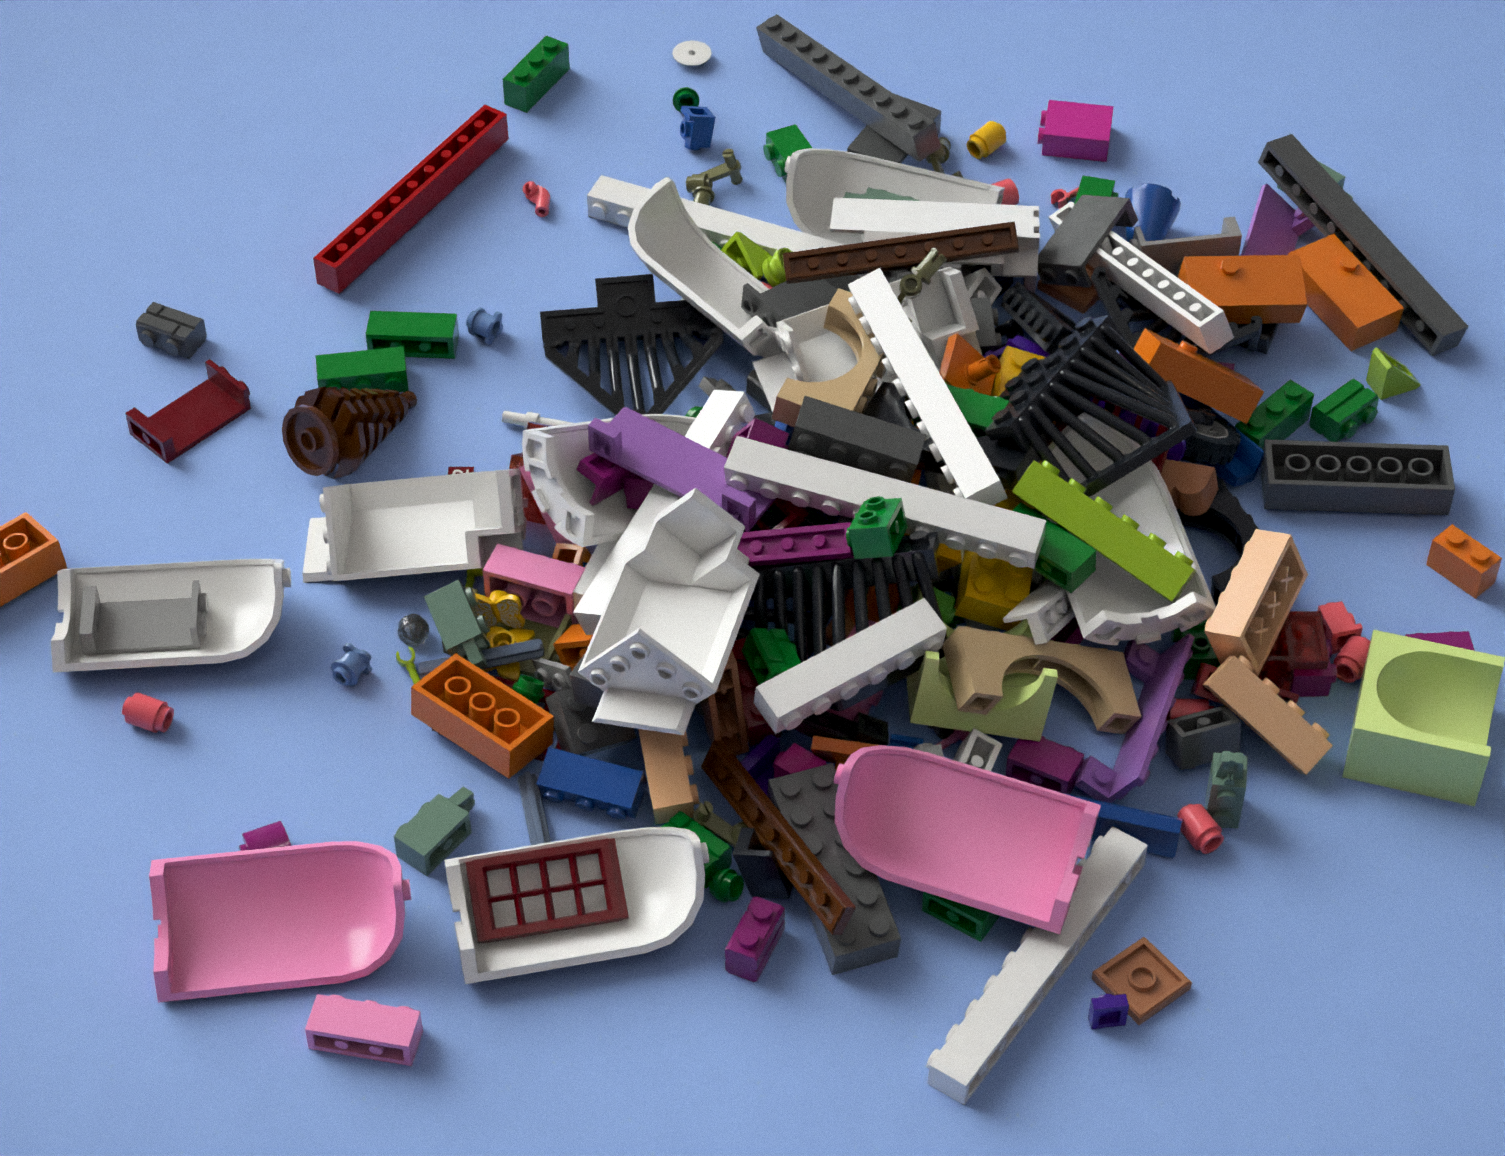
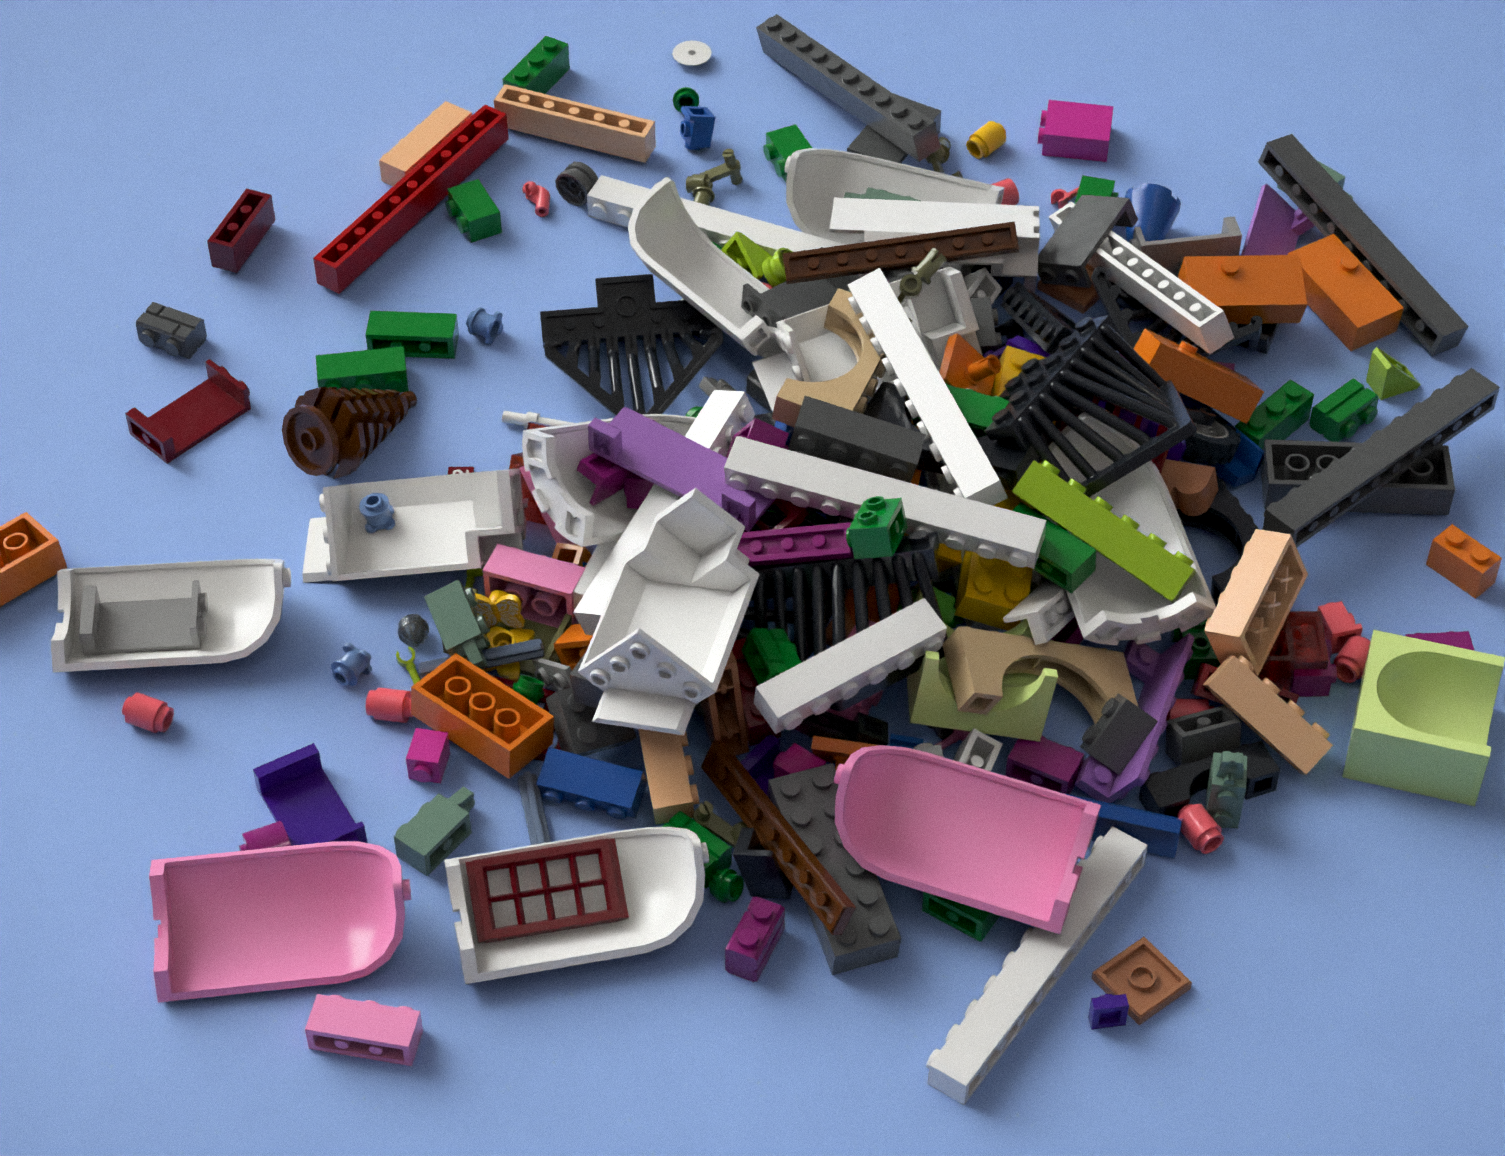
none -> dark red brick [207,188,276,273]
none -> dark purple panel [253,743,367,846]
none -> medium blue brick [359,493,395,533]
none -> coral brick [365,687,413,723]
none -> light nougat brick [379,101,472,186]
none -> dark pink brick [406,728,450,784]
none -> green brick [445,179,502,243]
none -> light nougat brick [494,84,656,163]
none -> dark grey wheel [555,162,598,206]
none -> dark grey brick [1080,693,1158,775]
none -> black arch [1139,741,1280,817]
none -> dark grey brick [1262,368,1500,548]

